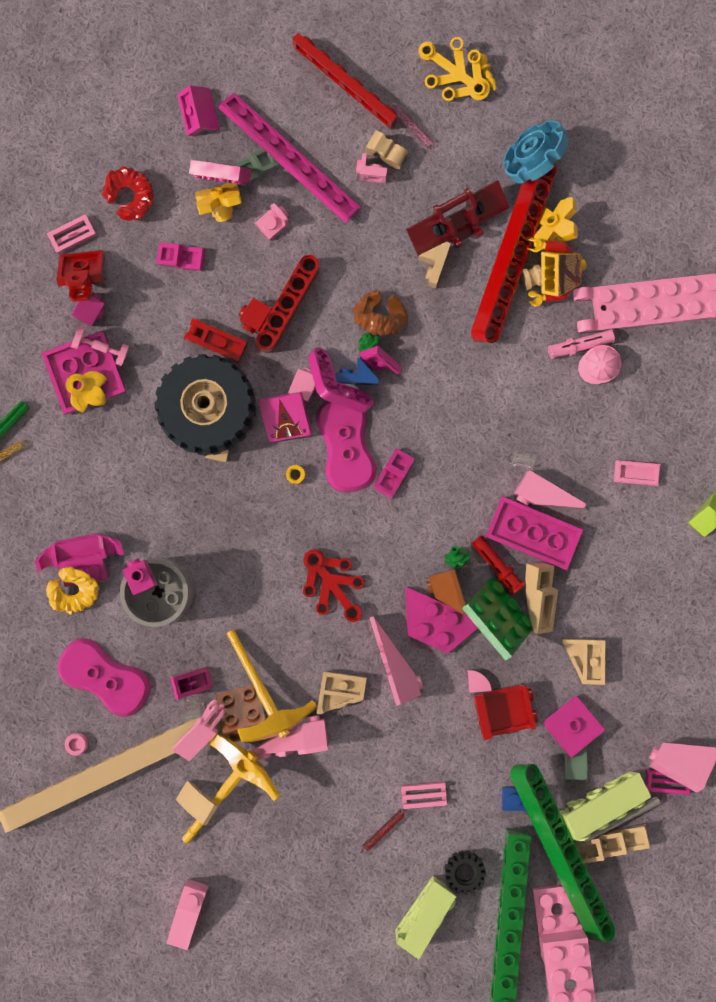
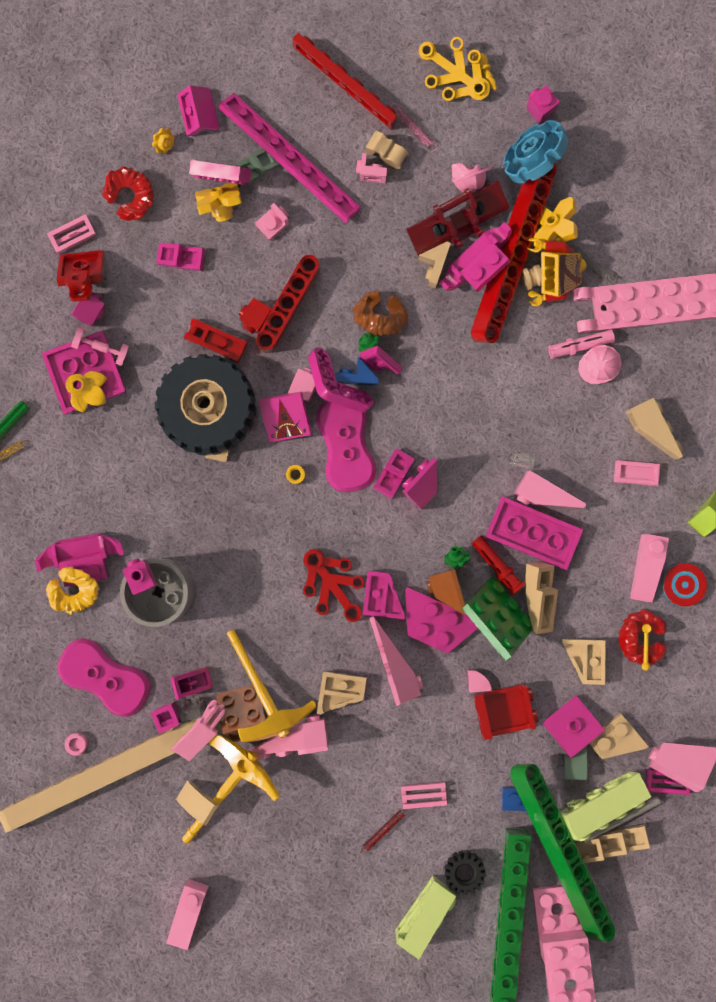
none -> dark pink brick [151,701,182,733]
none -> yellow plant [152,128,175,154]
none -> dark pink wing [363,571,405,620]
none -> dark pink slope [402,457,437,510]
none -> dark pink plate [439,222,512,292]
none -> bright pink piece [451,163,493,193]
none -> dark pink brick [526,85,560,124]
none -> light grey piece [568,243,619,285]
none -> tan wing [589,713,649,759]
none -> red piece [618,609,667,666]
none -> tan slope [625,398,683,460]
none -> bright pink slope [630,534,669,603]
none -> yellow hinge [641,624,651,671]
none -> red tile [662,563,707,607]

